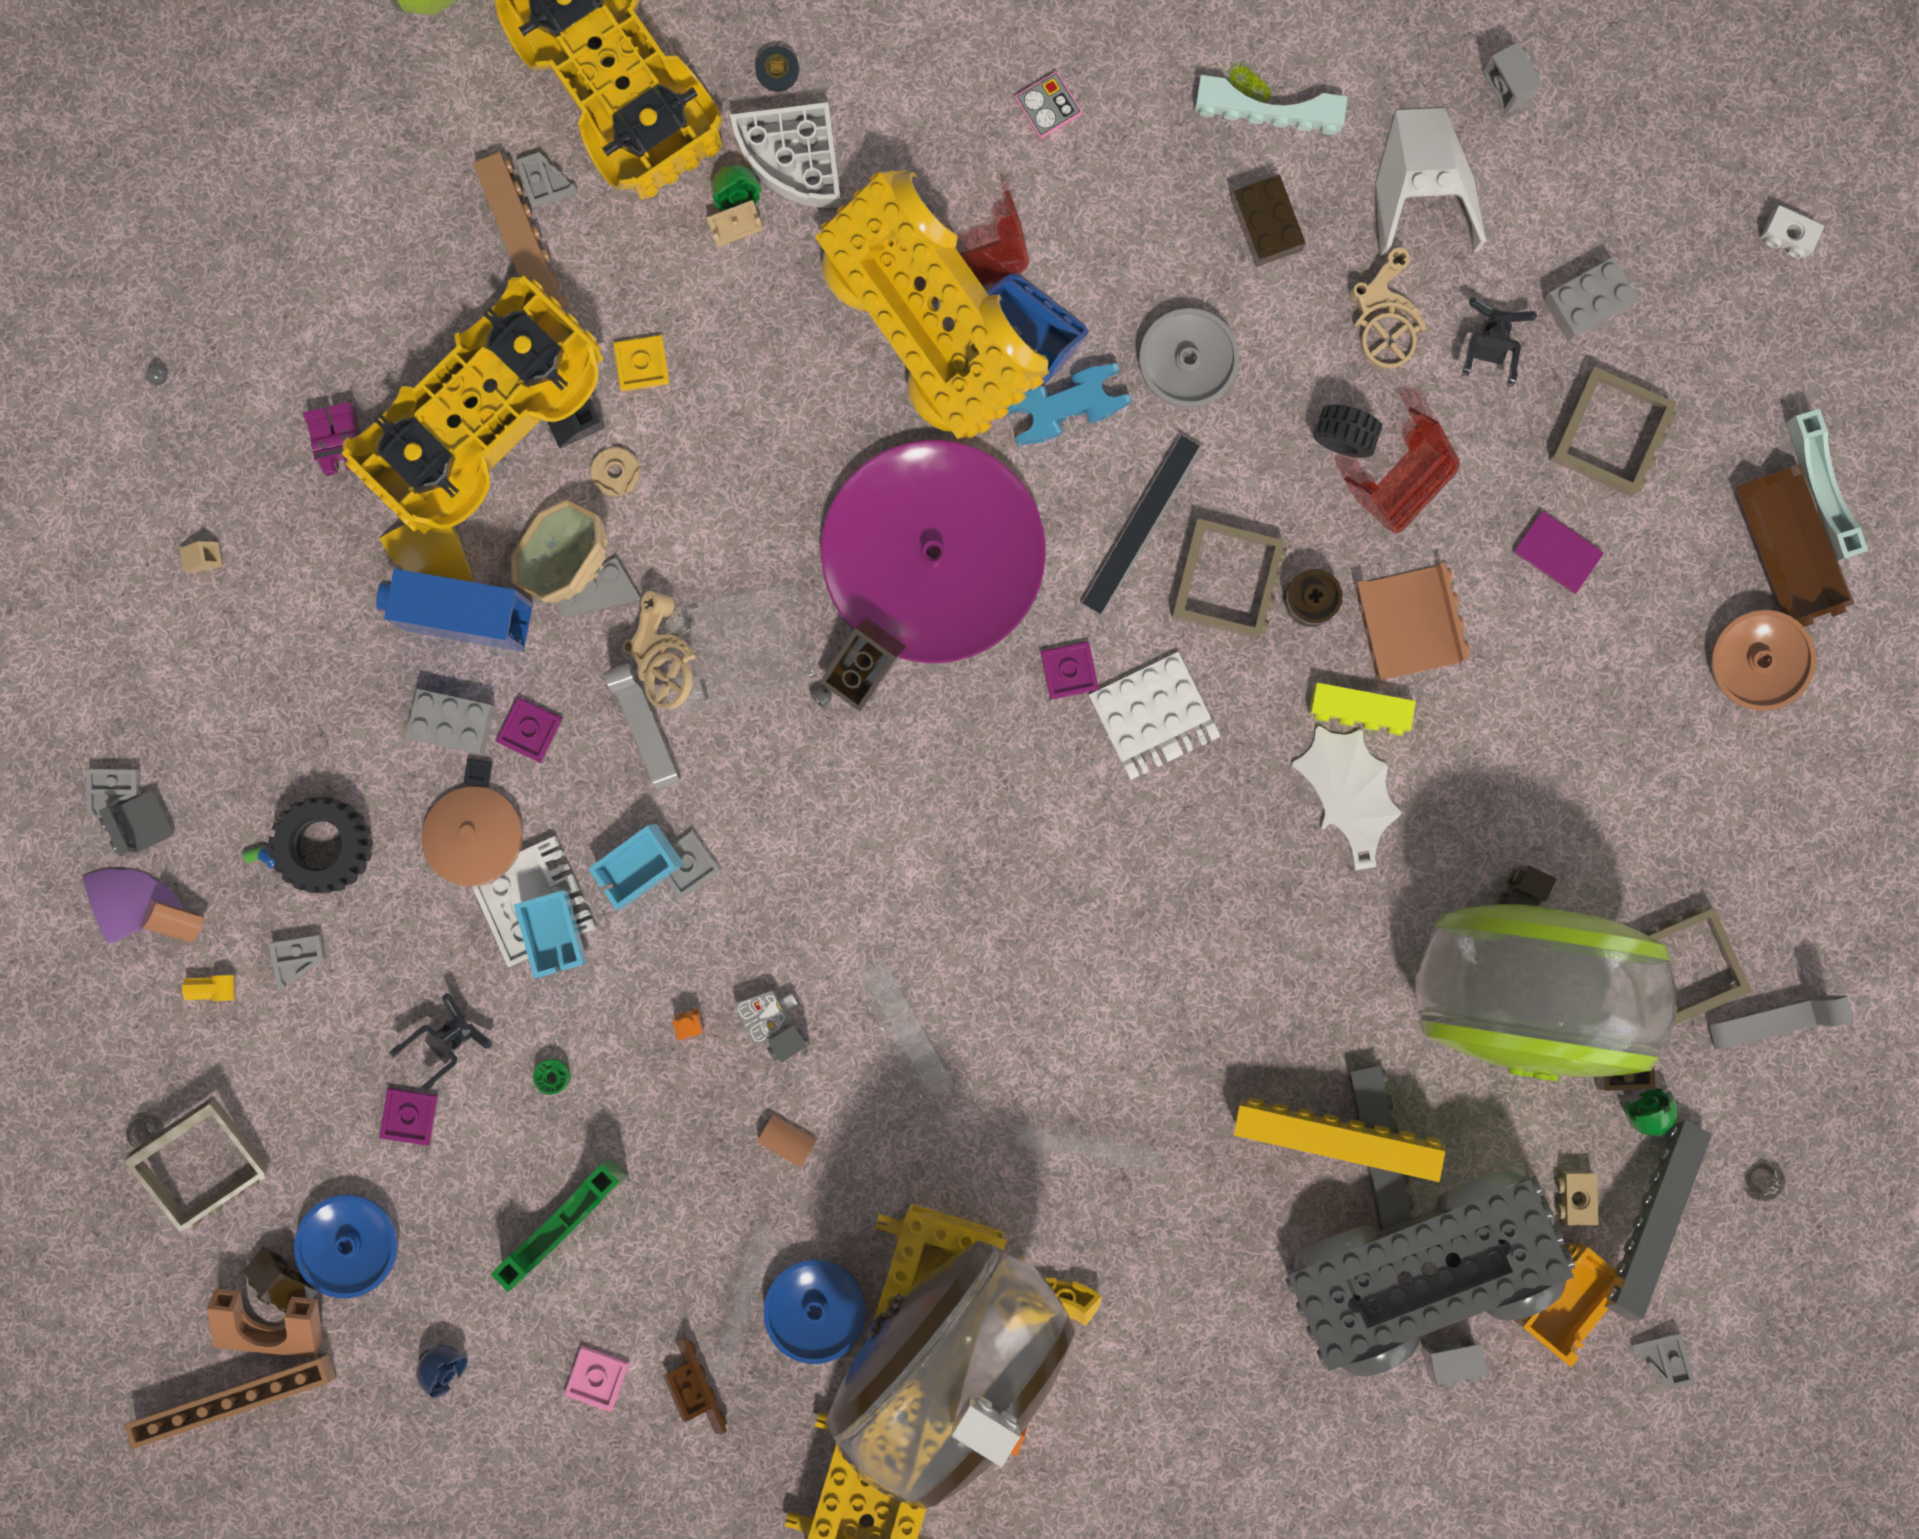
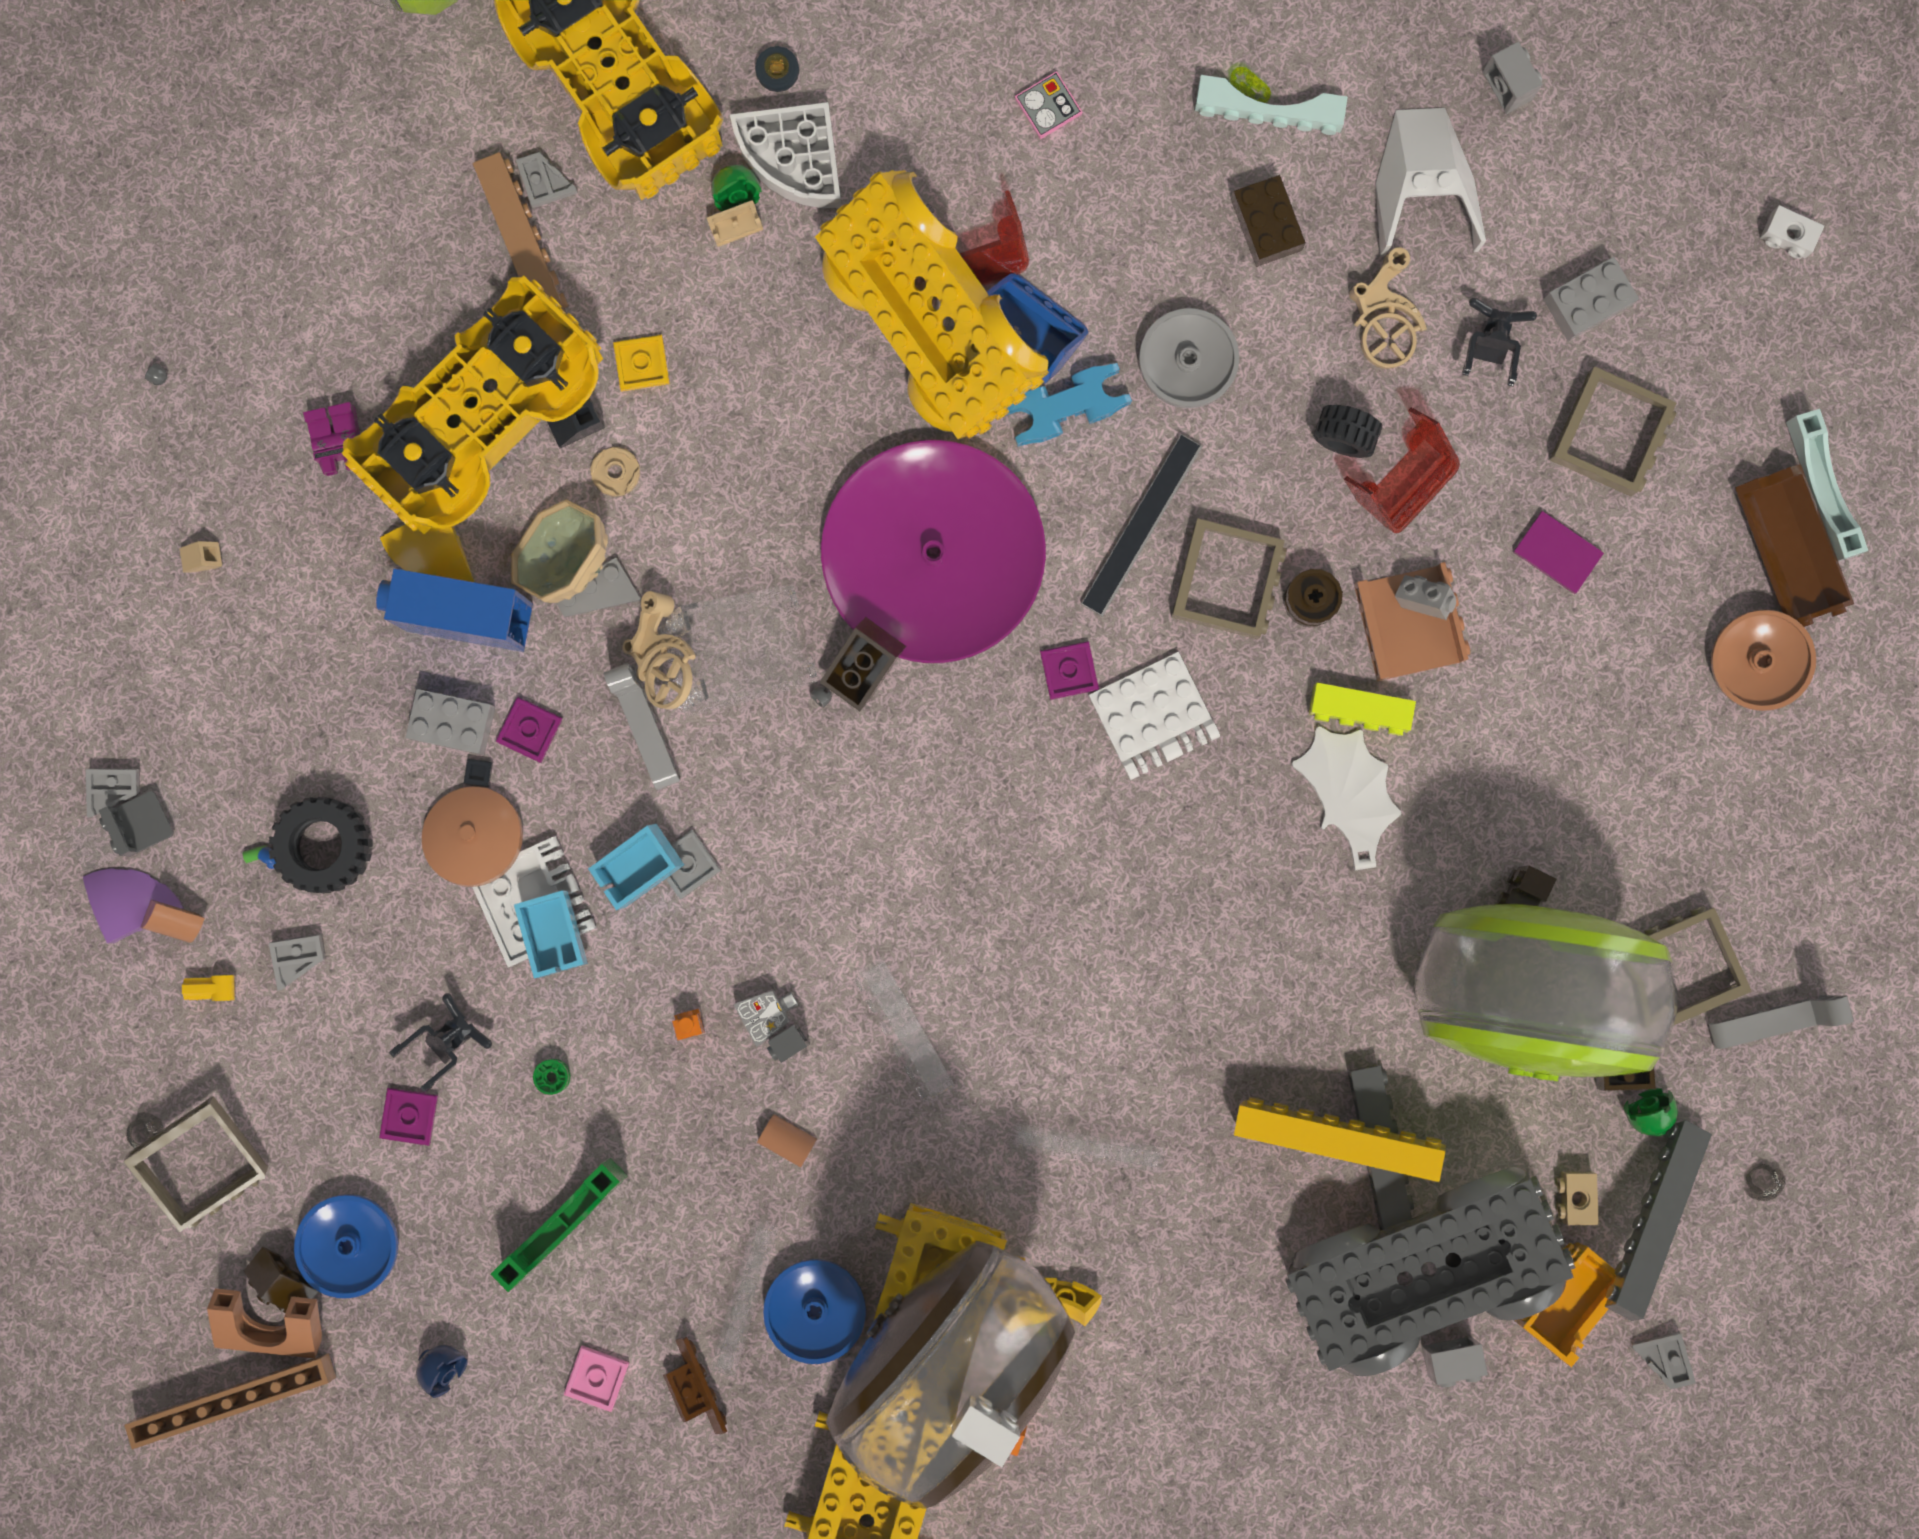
none -> light grey brick [1395,575,1456,620]

